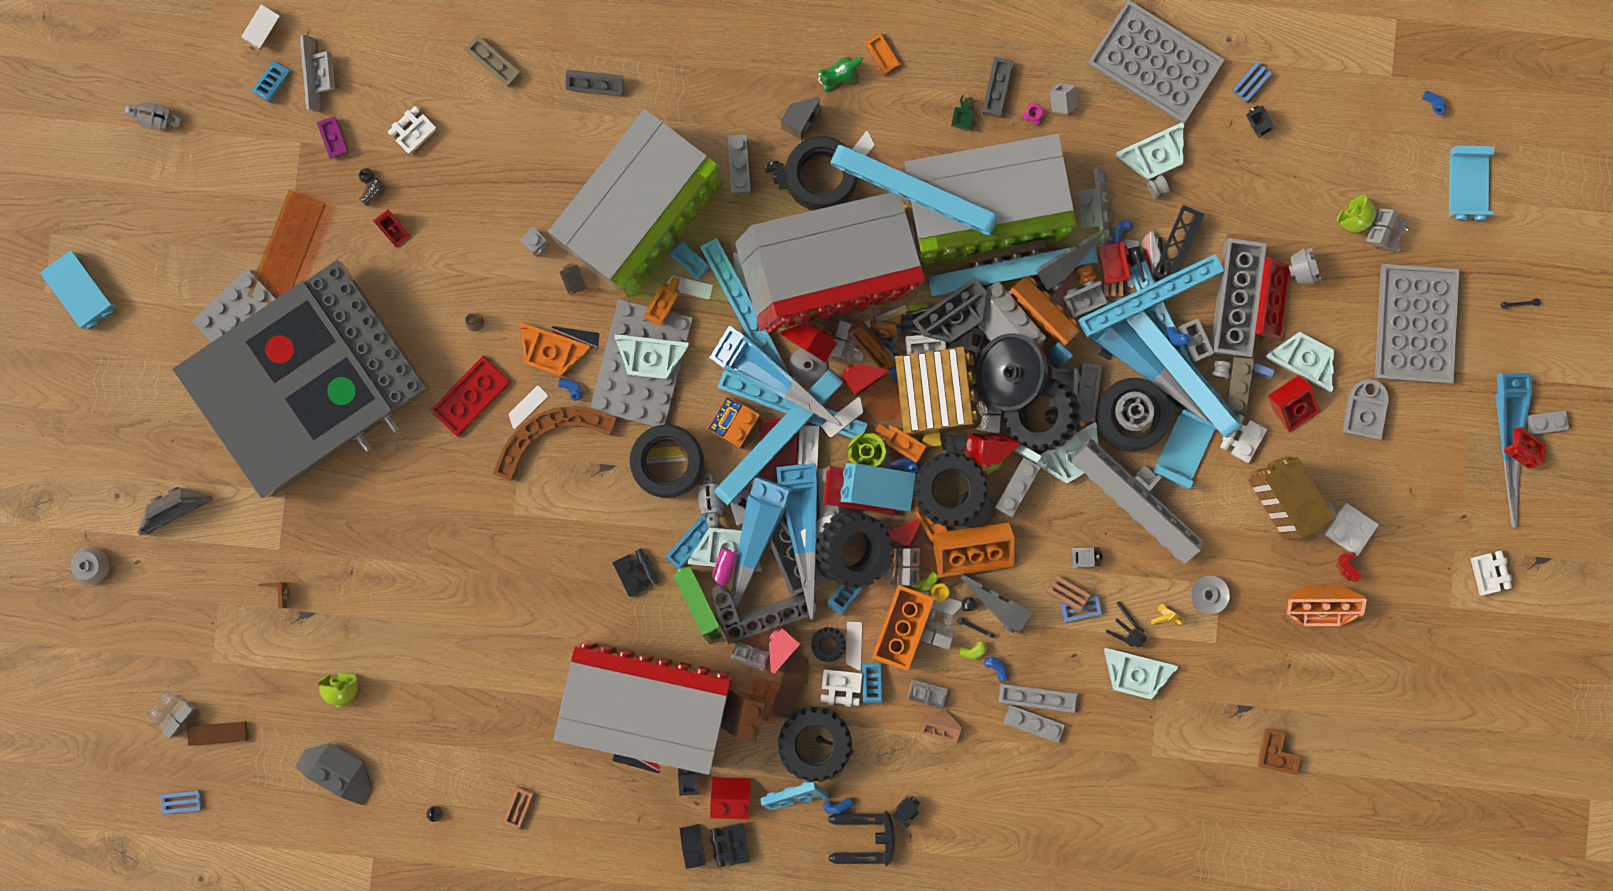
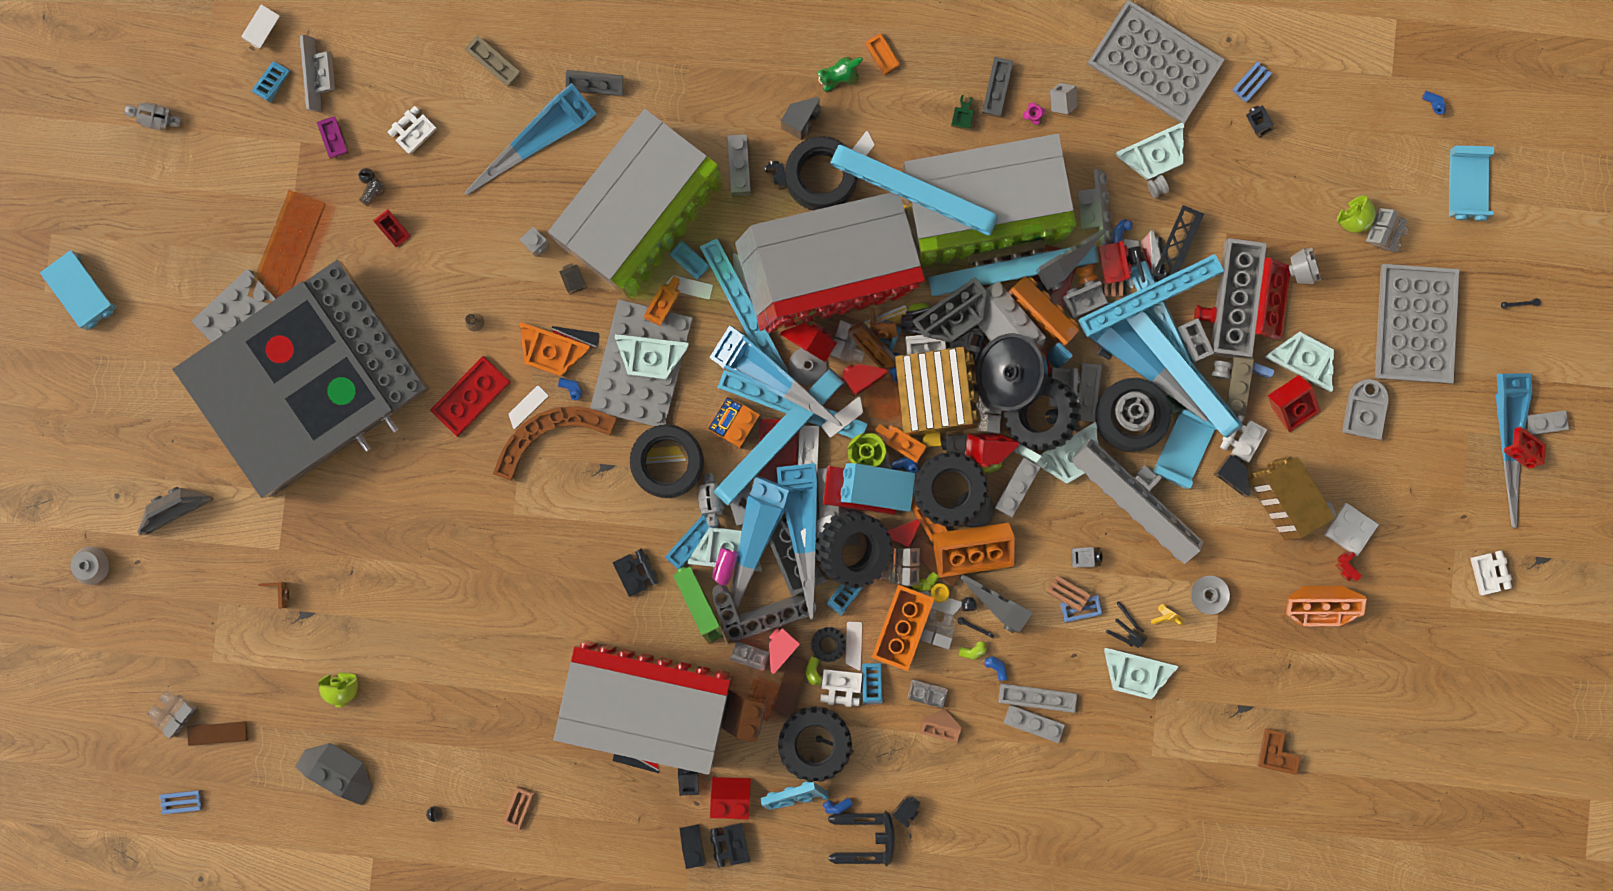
blue arm [1166,327,1192,346] -> none
none -> dark azure plate [465,83,596,194]
none -> lime arm [805,656,822,685]
none -> red bush [1194,305,1217,324]
none -> black slope [1214,455,1251,497]

